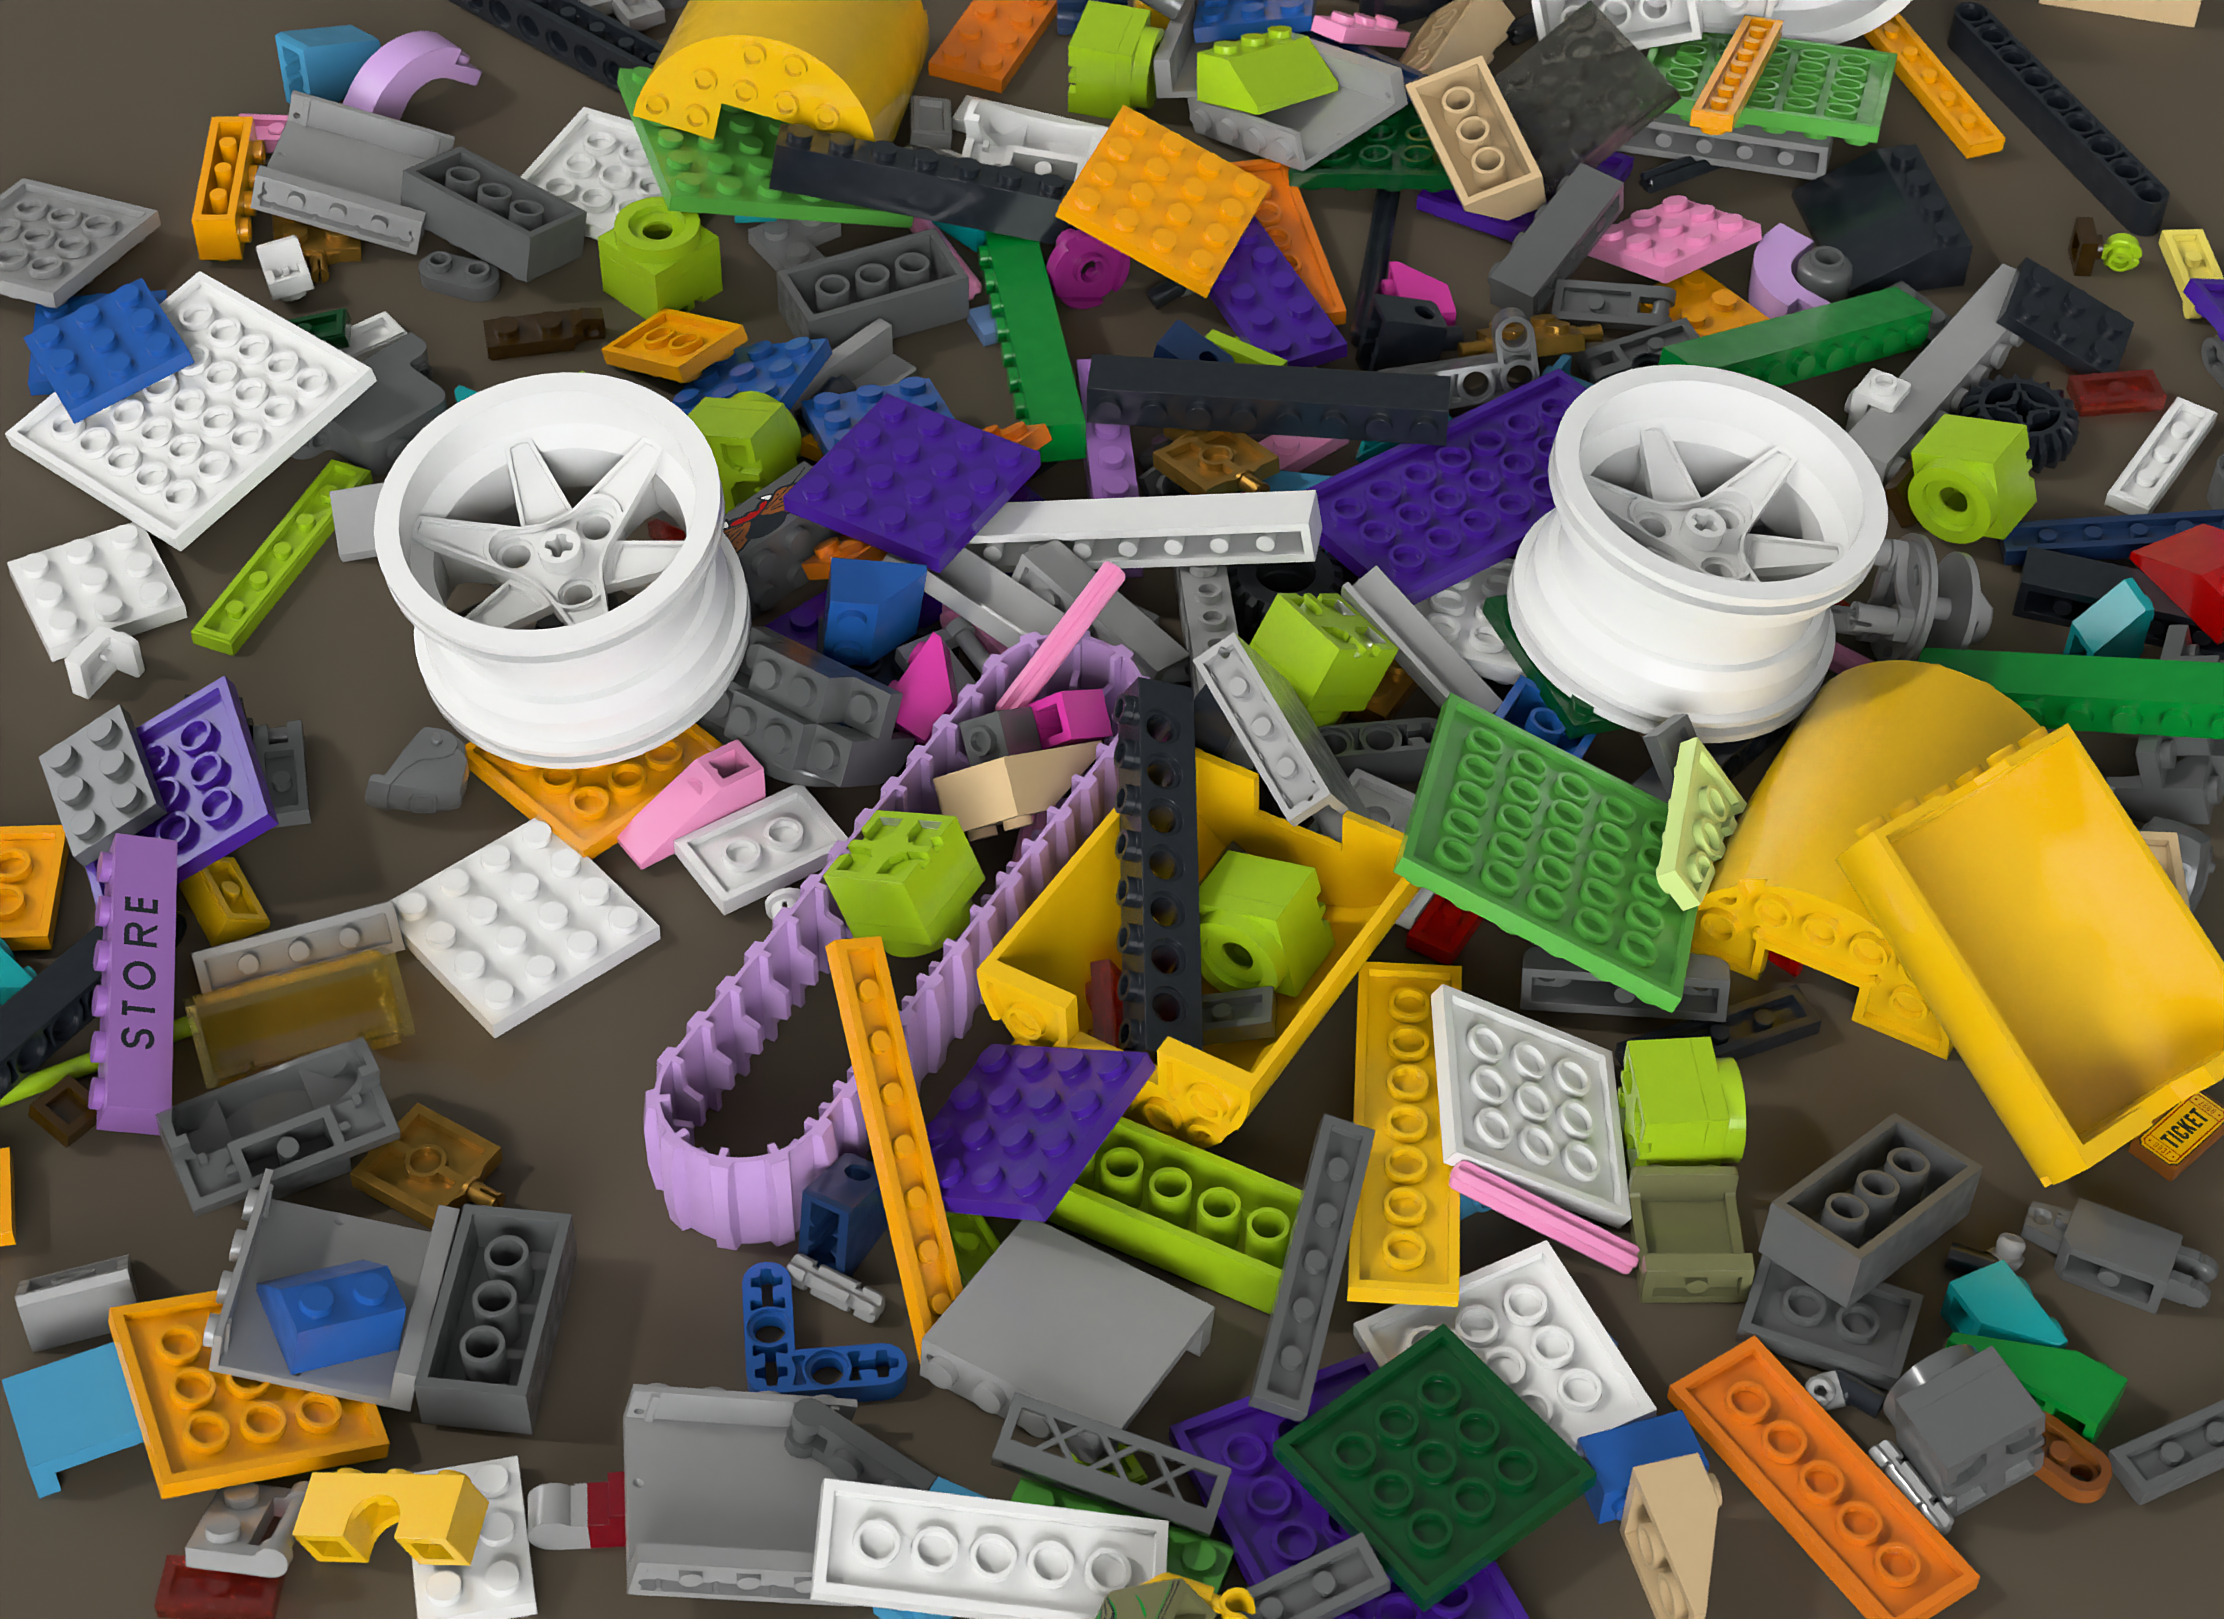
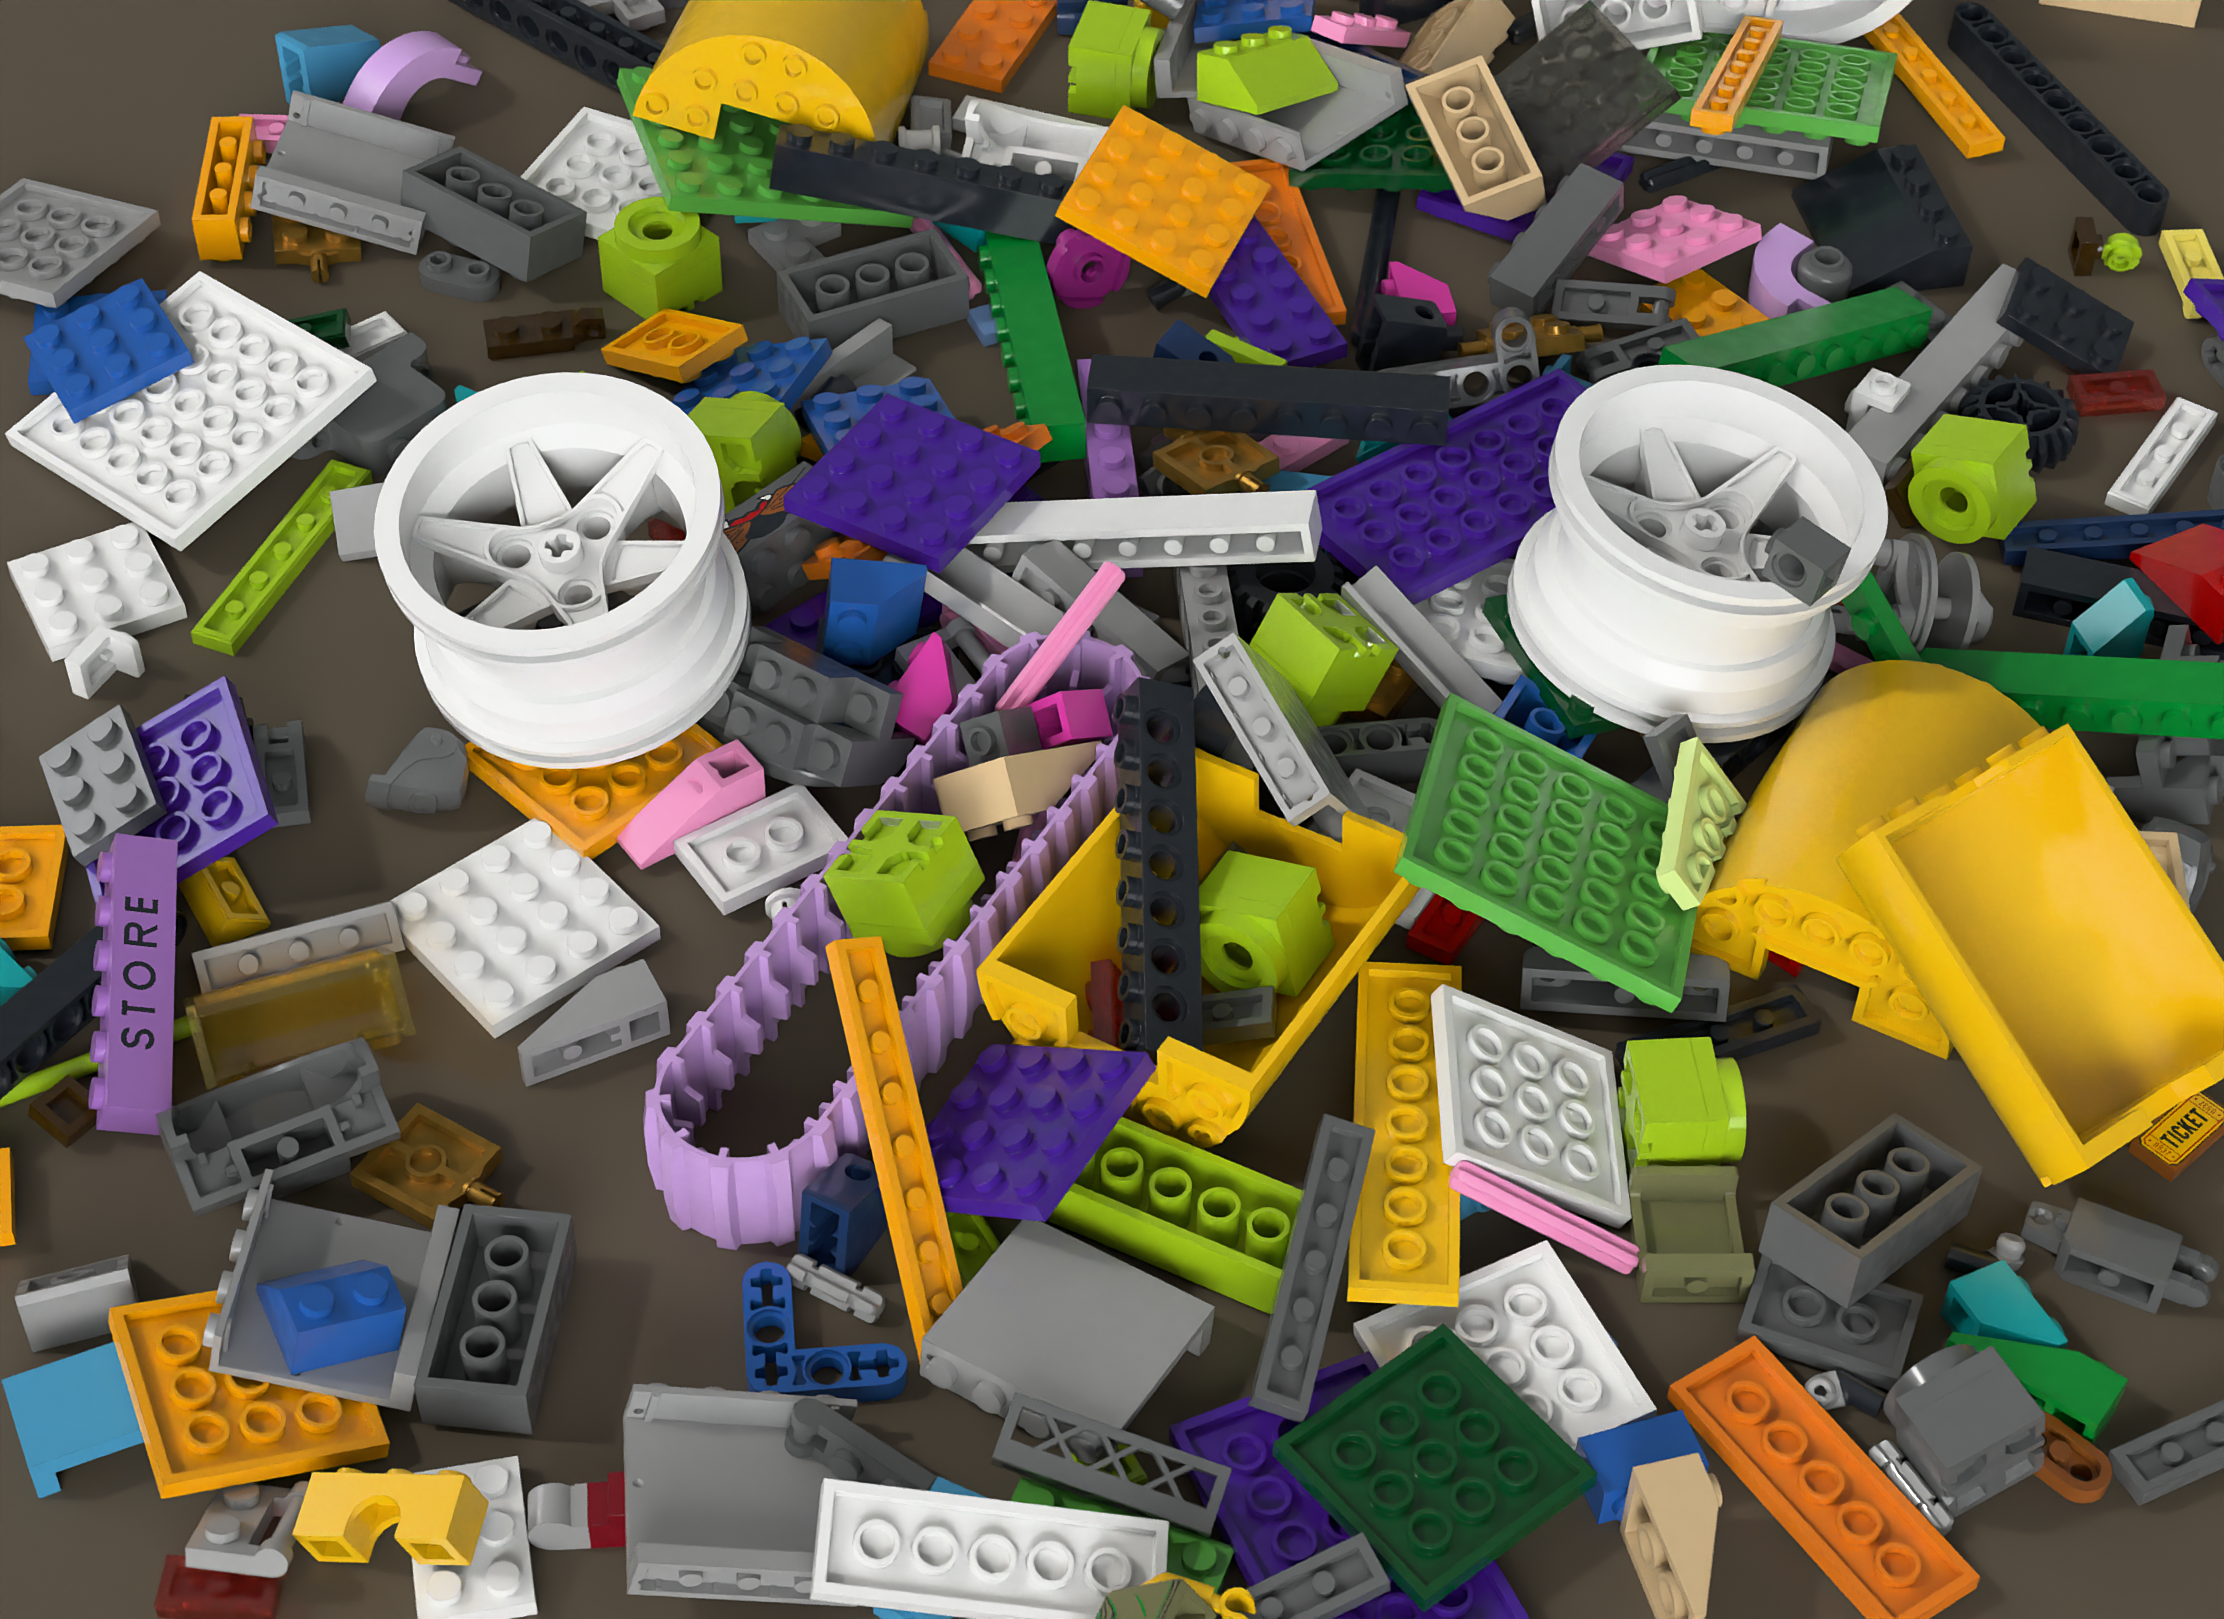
white bracket [256,235,315,301] -> none
none -> light grey slope [518,959,671,1087]
none -> white bush [898,125,940,155]
none -> dark grey brick [1761,516,1852,607]
none -> green plate [1842,571,1923,662]

